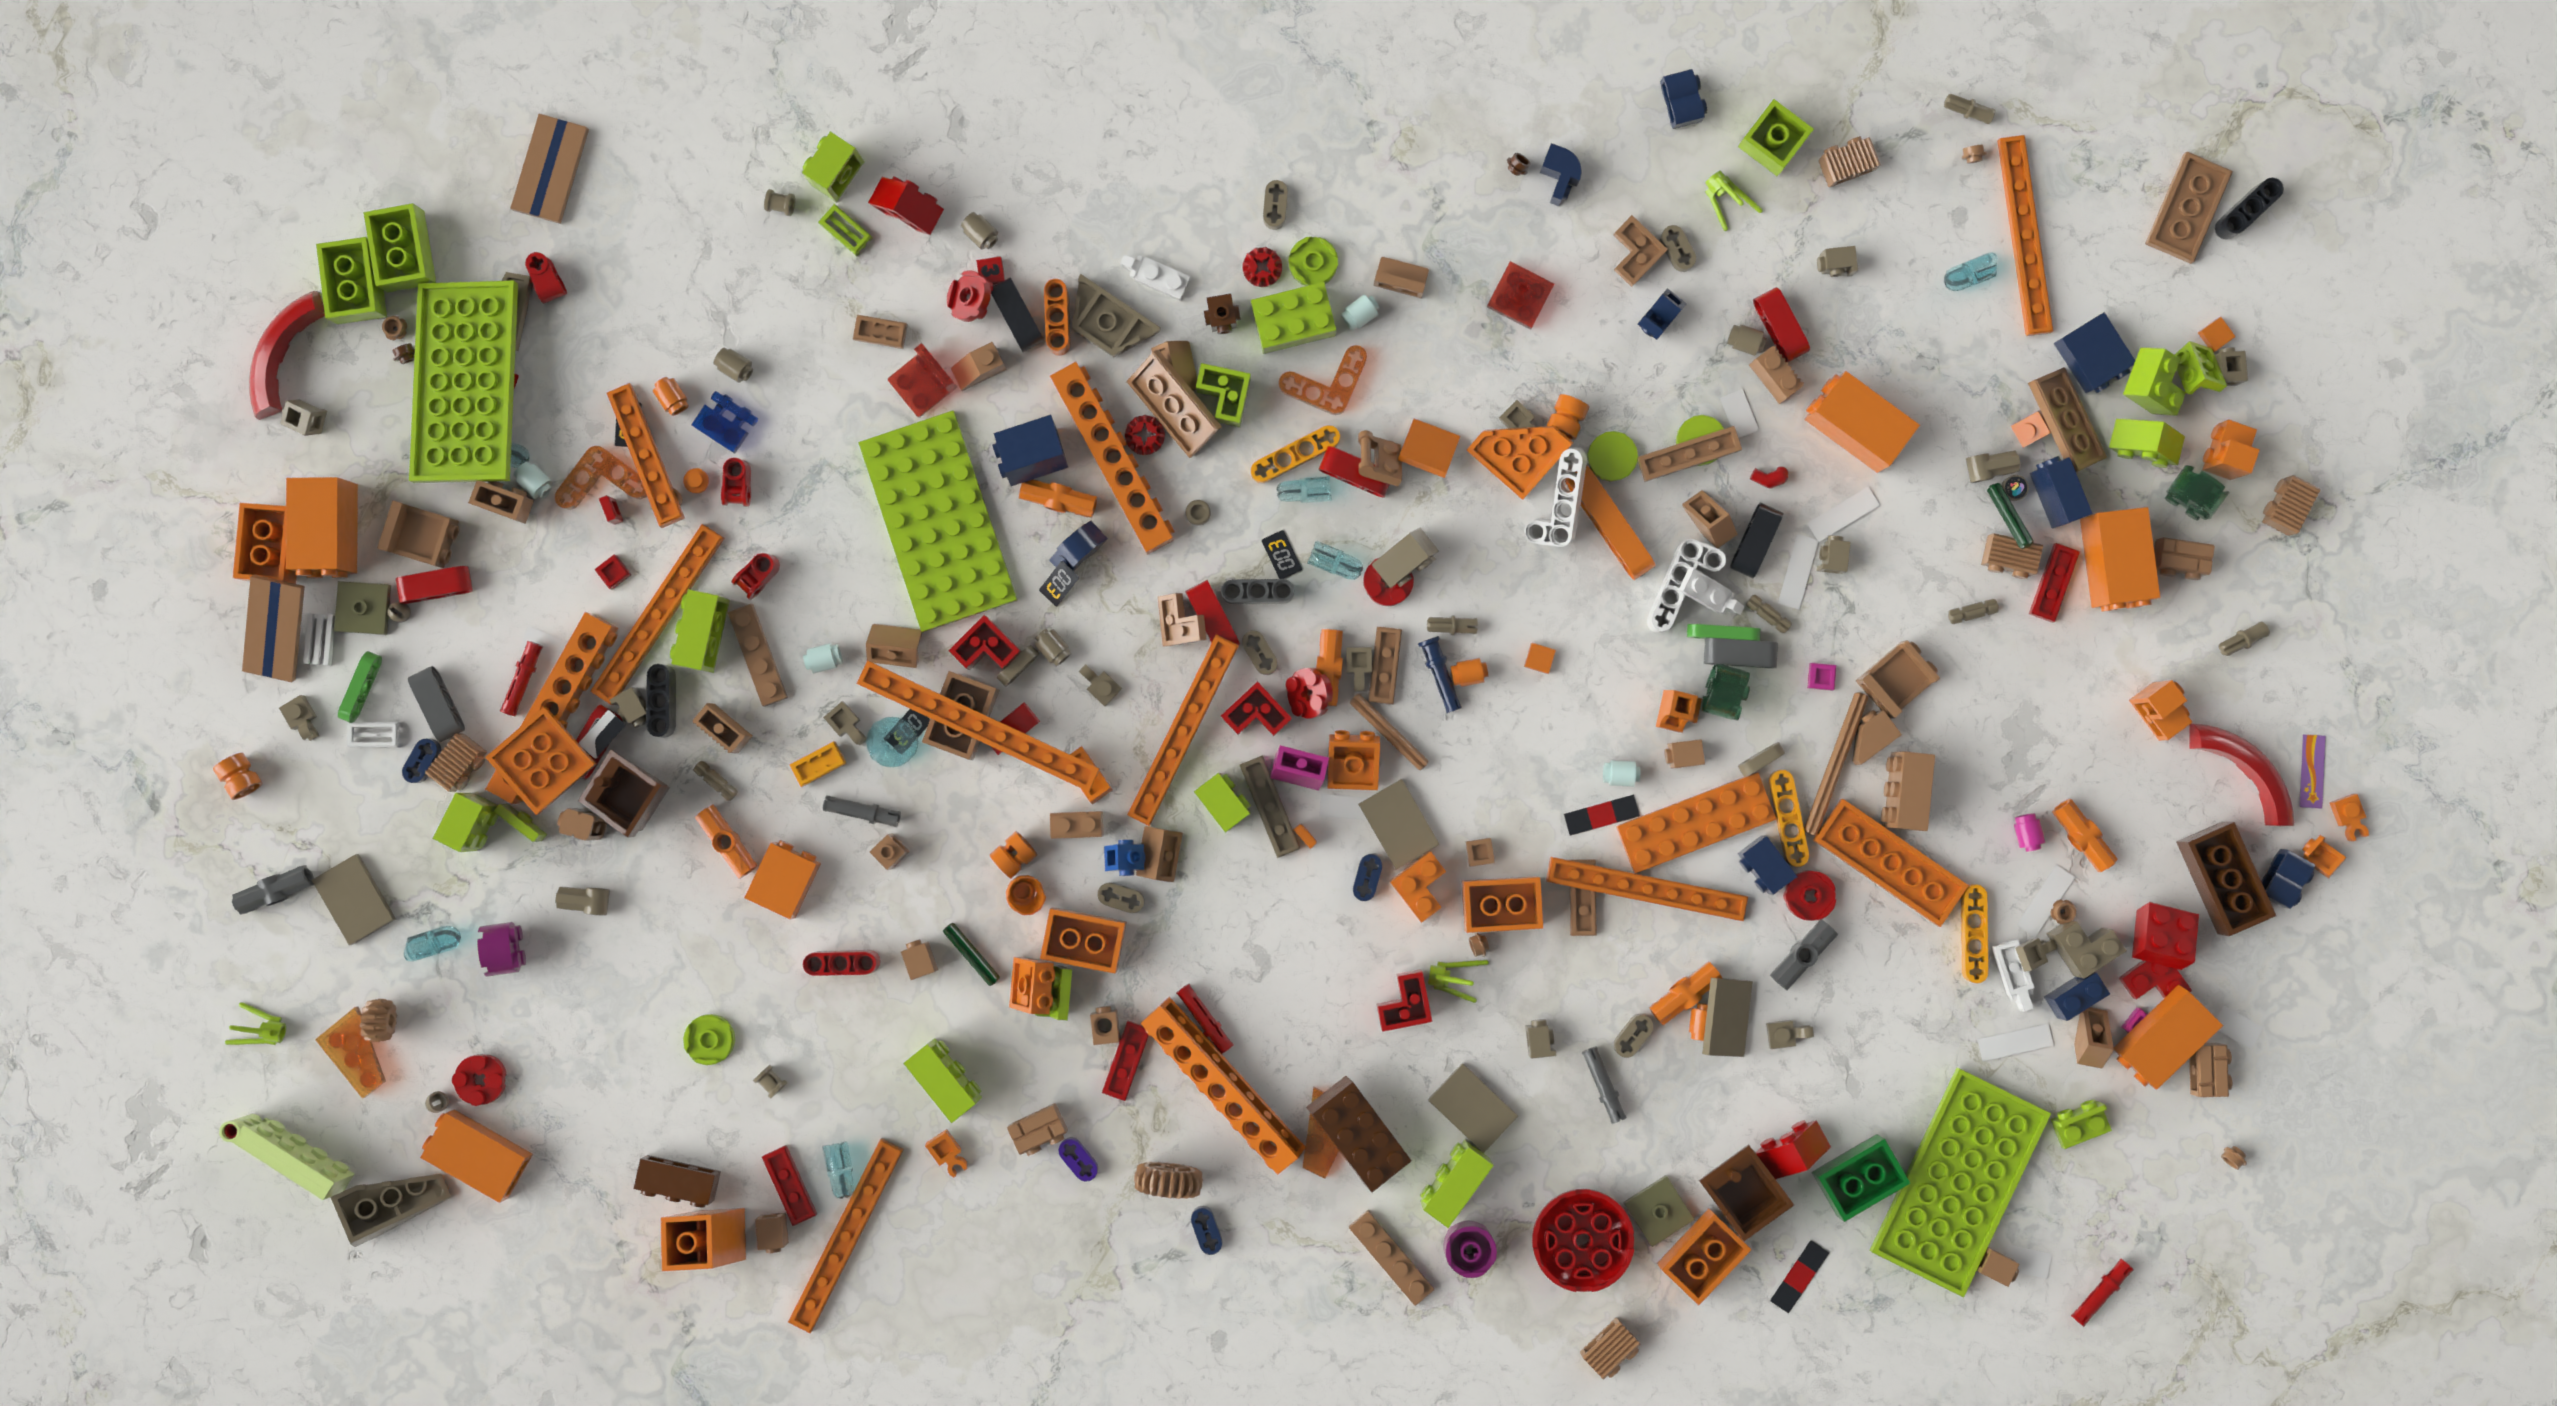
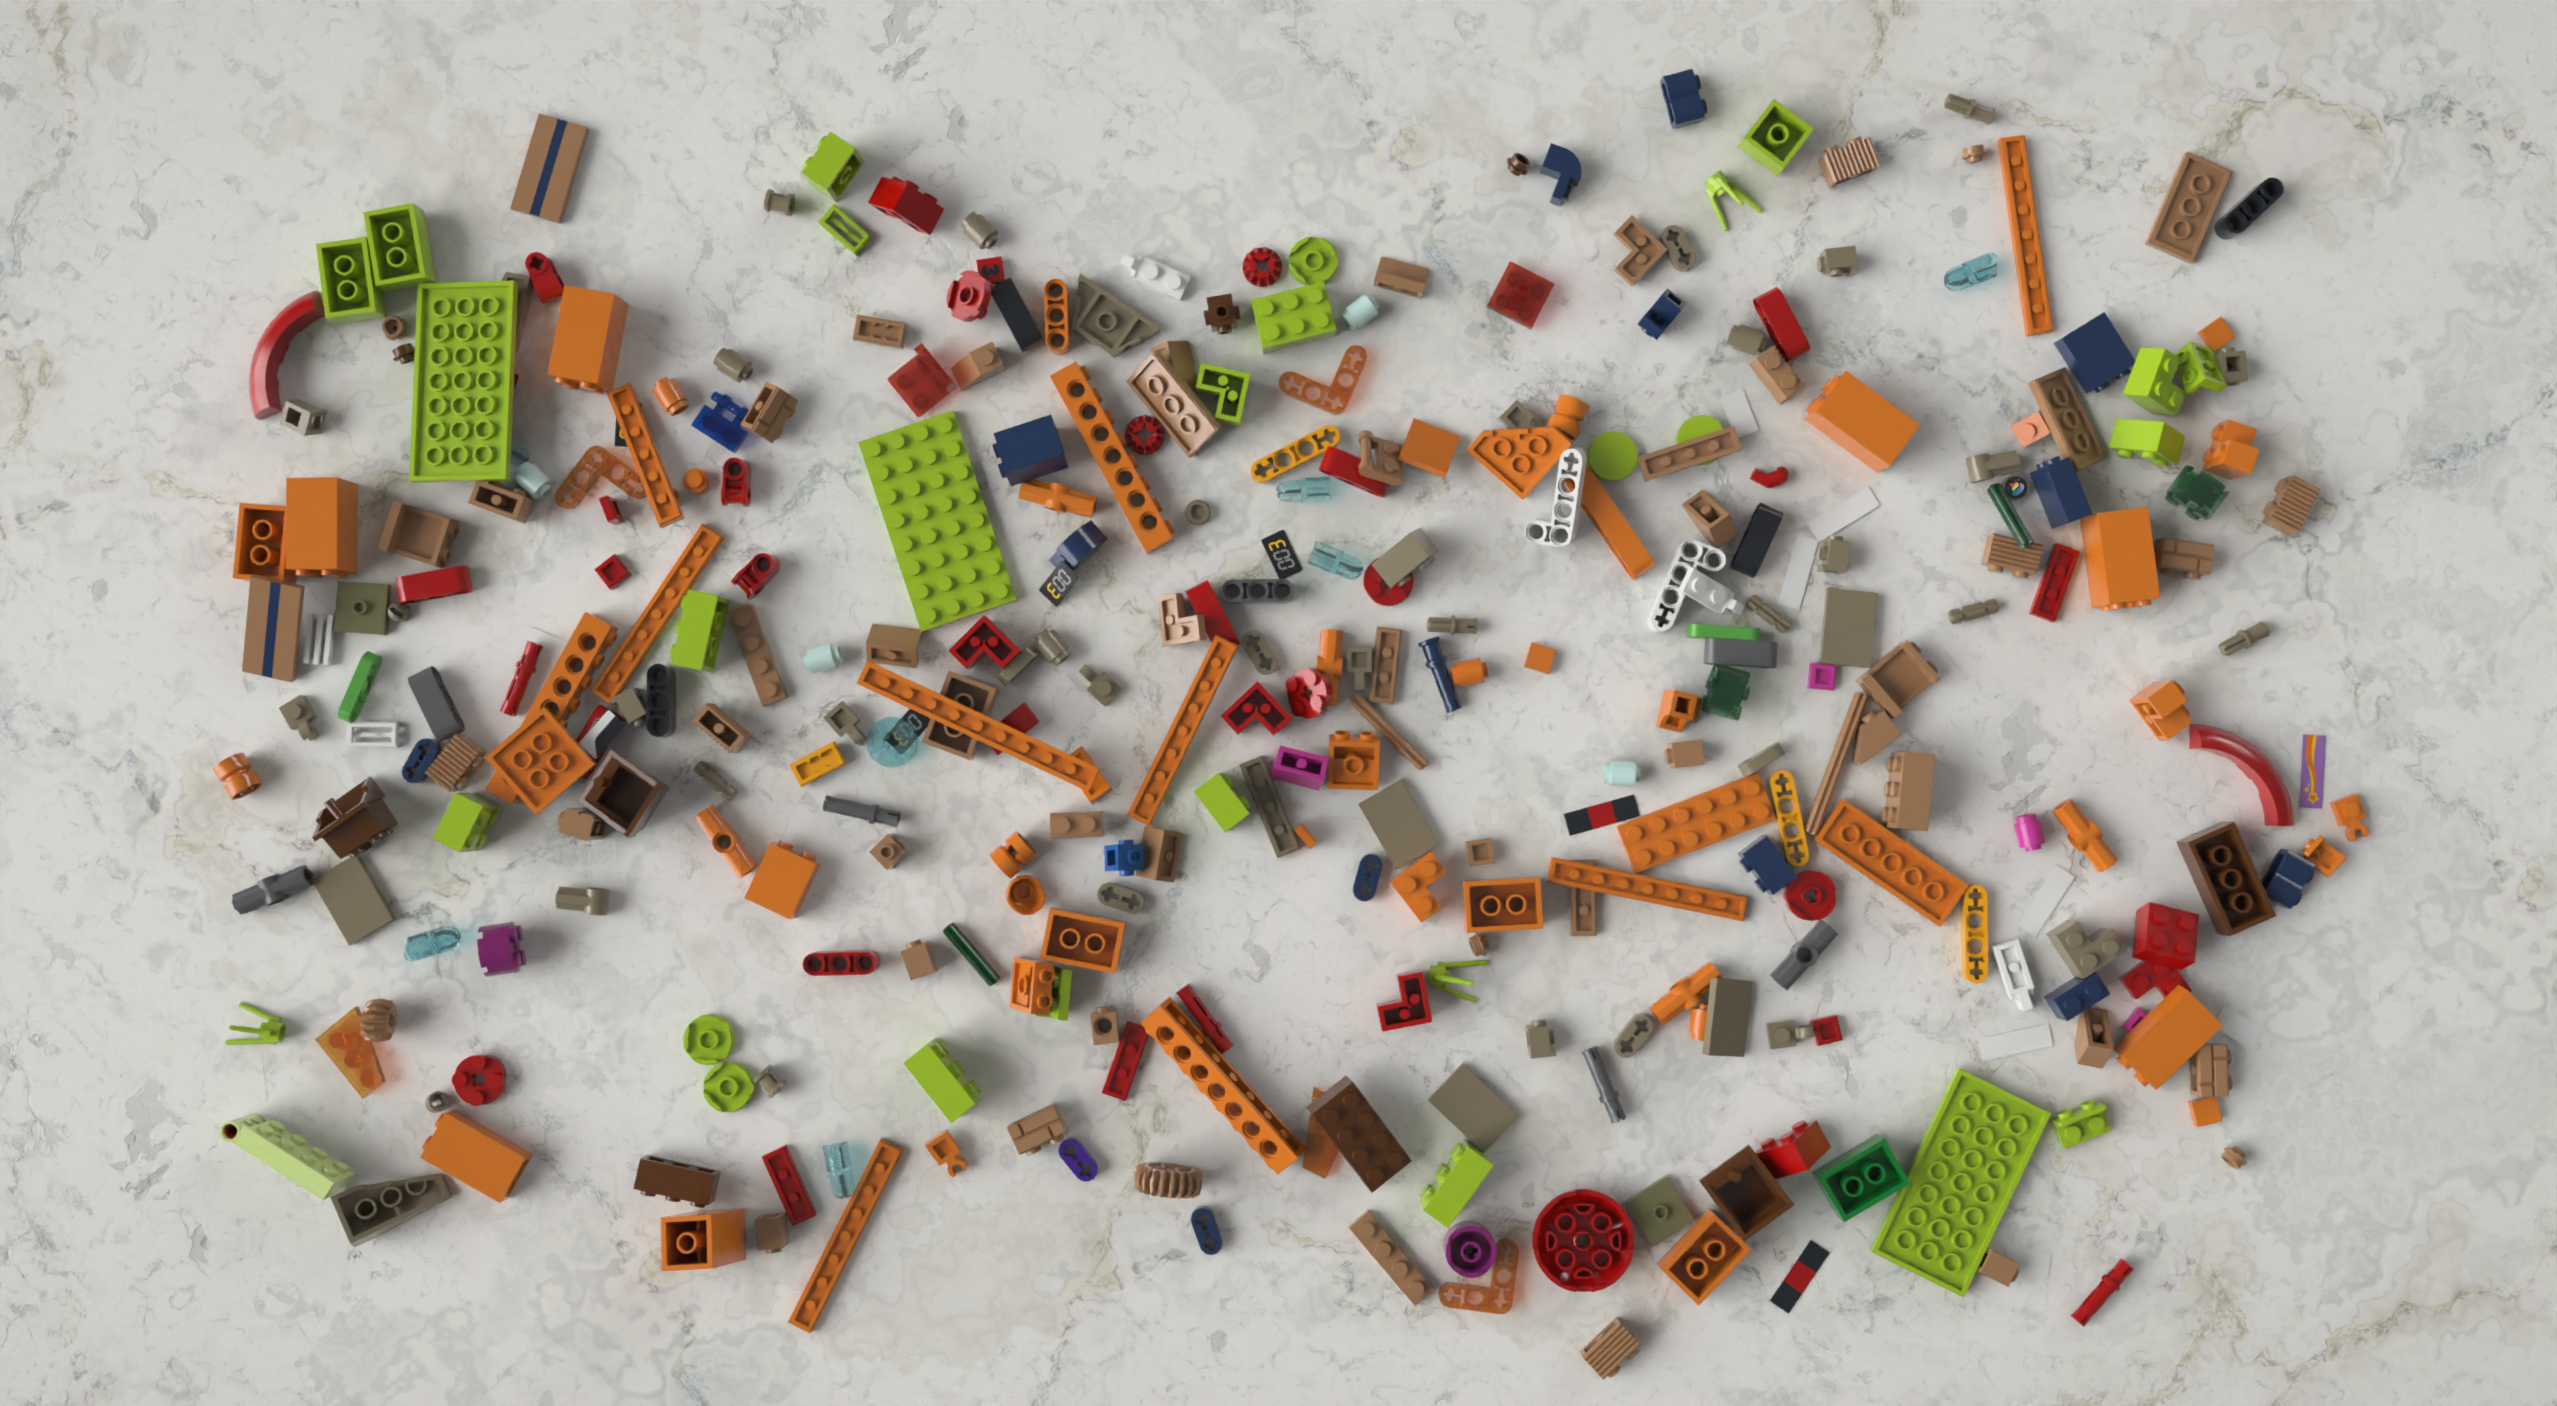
lime plate [494,804,547,842] -> none
dark tan beam [1263,180,1288,230] -> none
dark tan plate [2015,938,2057,972] -> none
medium nougat plate [2051,899,2076,924] -> none
none -> reddish brown piece [312,776,398,859]
none -> orange brick [547,285,629,395]
none -> lime tile [703,1061,755,1112]
none -> medium nougat brick [740,382,798,444]
none -> clear orange beam [1438,1238,1519,1314]
none -> red tile [1810,1015,1843,1046]
none -> dark tan tile [1819,588,1878,668]
none -> orange tile [2188,1097,2222,1127]

